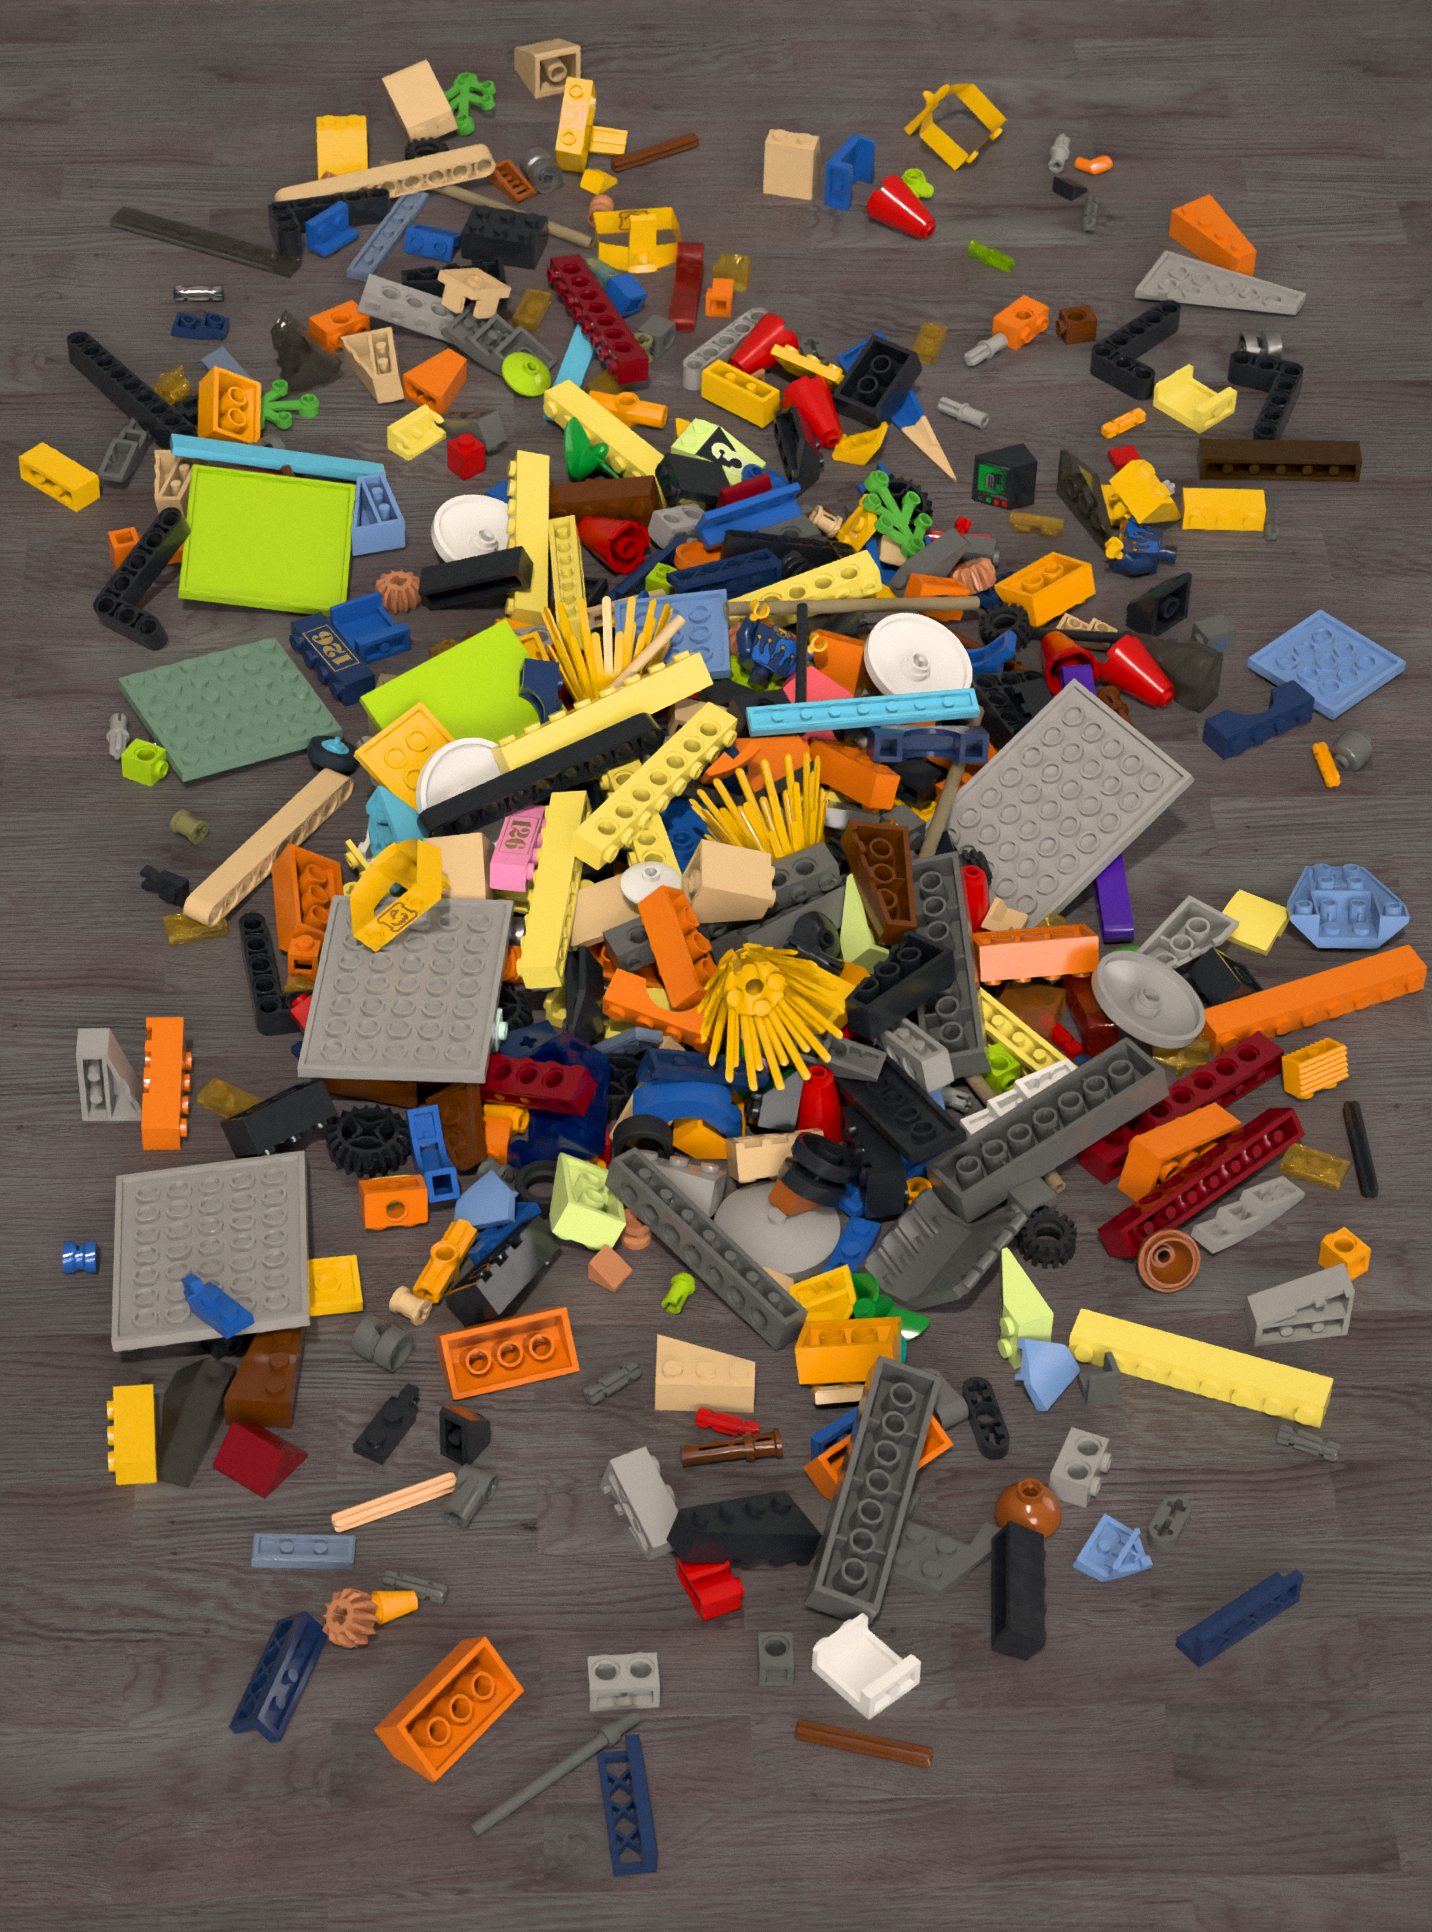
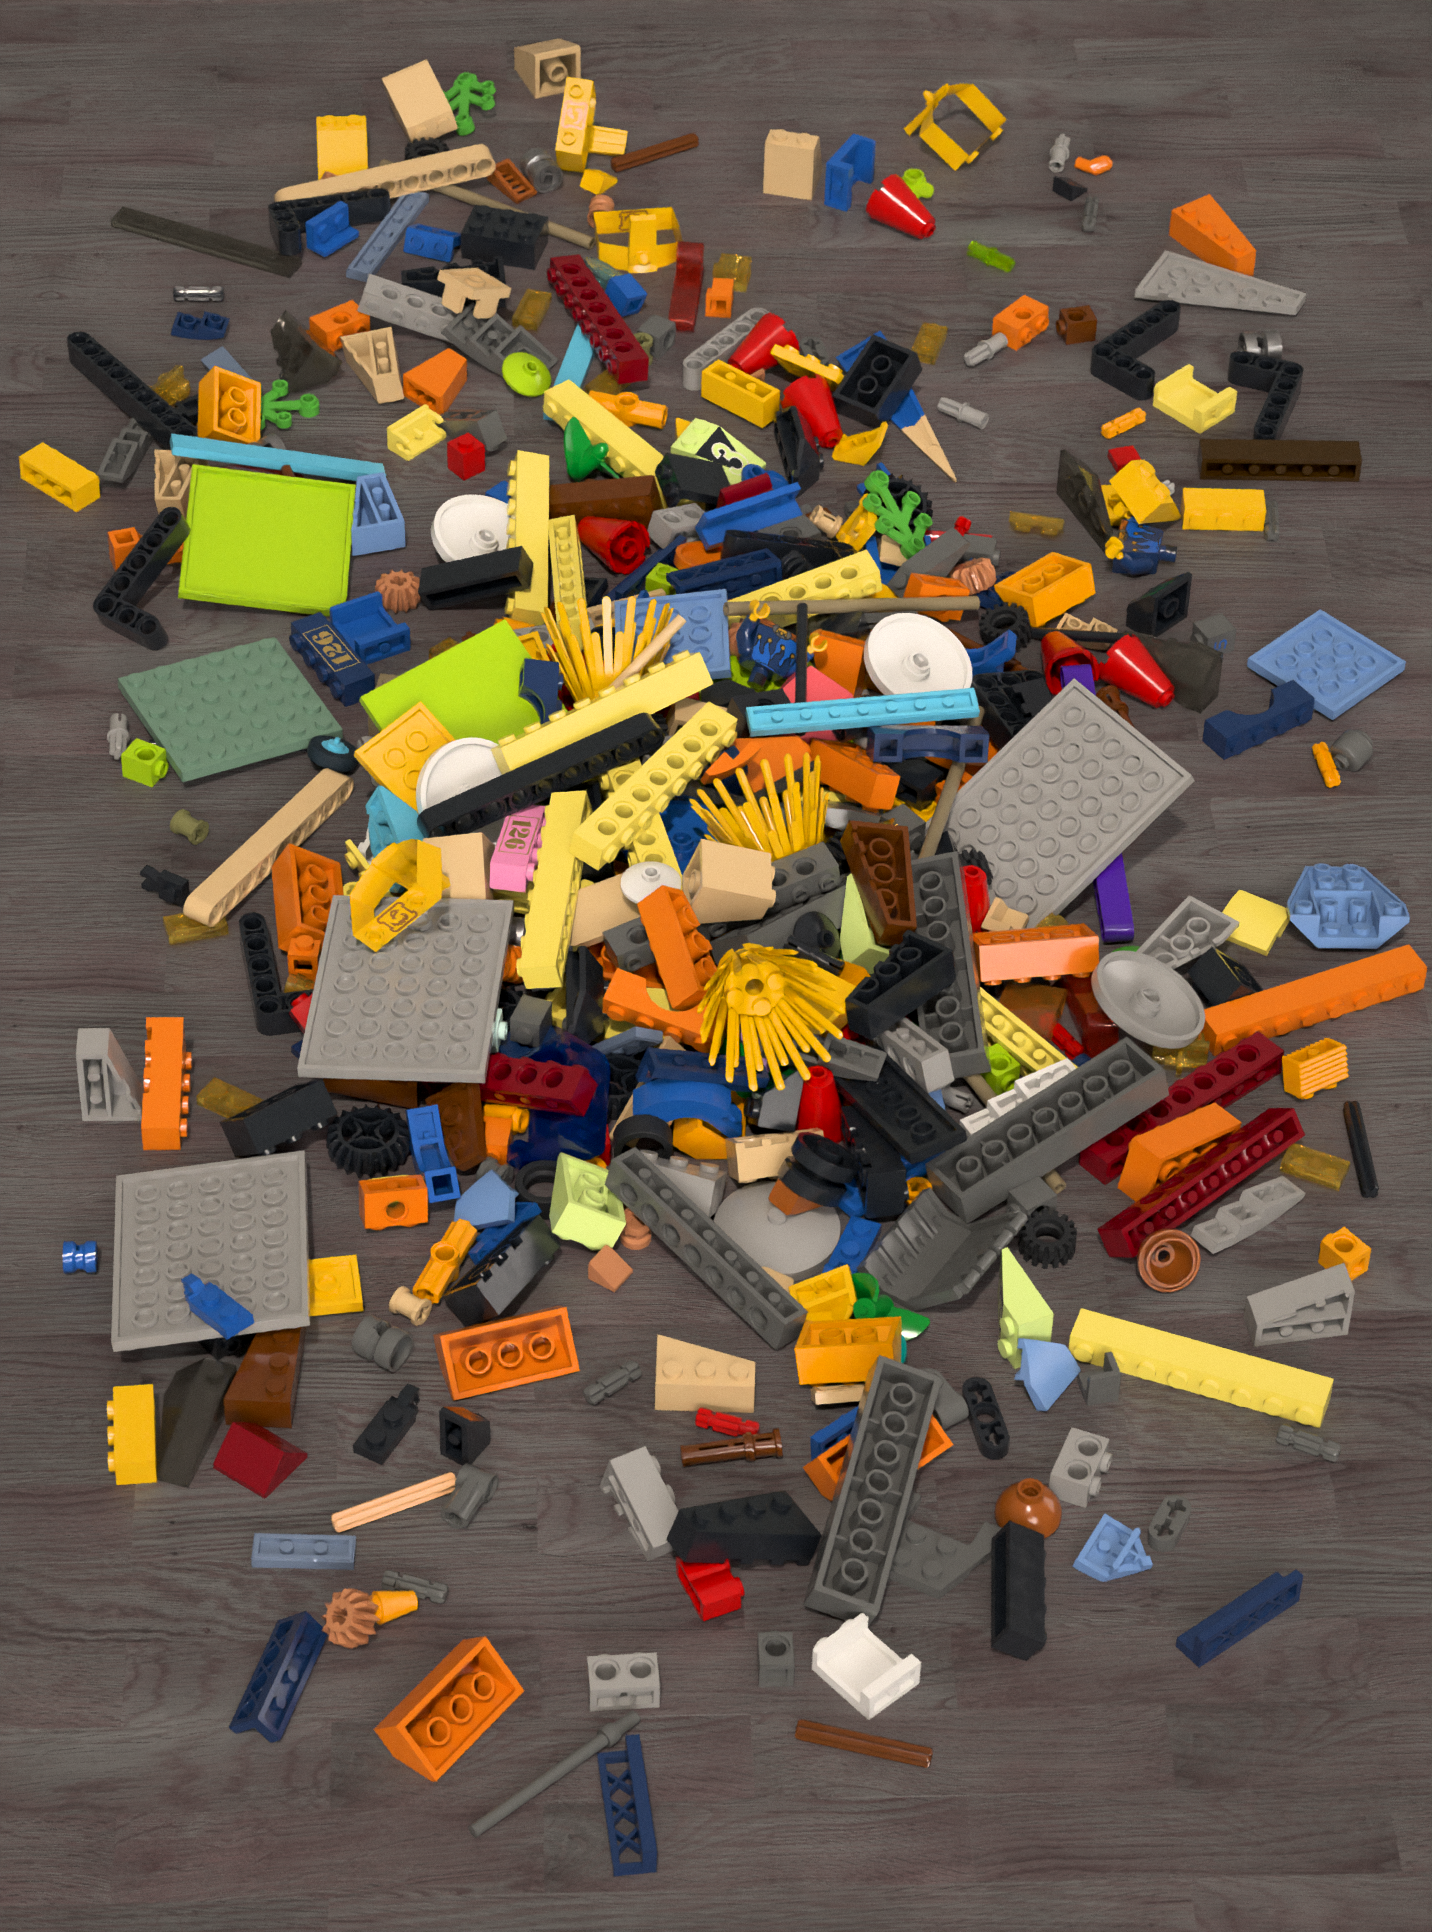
lime pin [661,1272,695,1314] -> none
black slope [972,443,1038,510] -> none
none -> dark grey brick [510,995,552,1048]

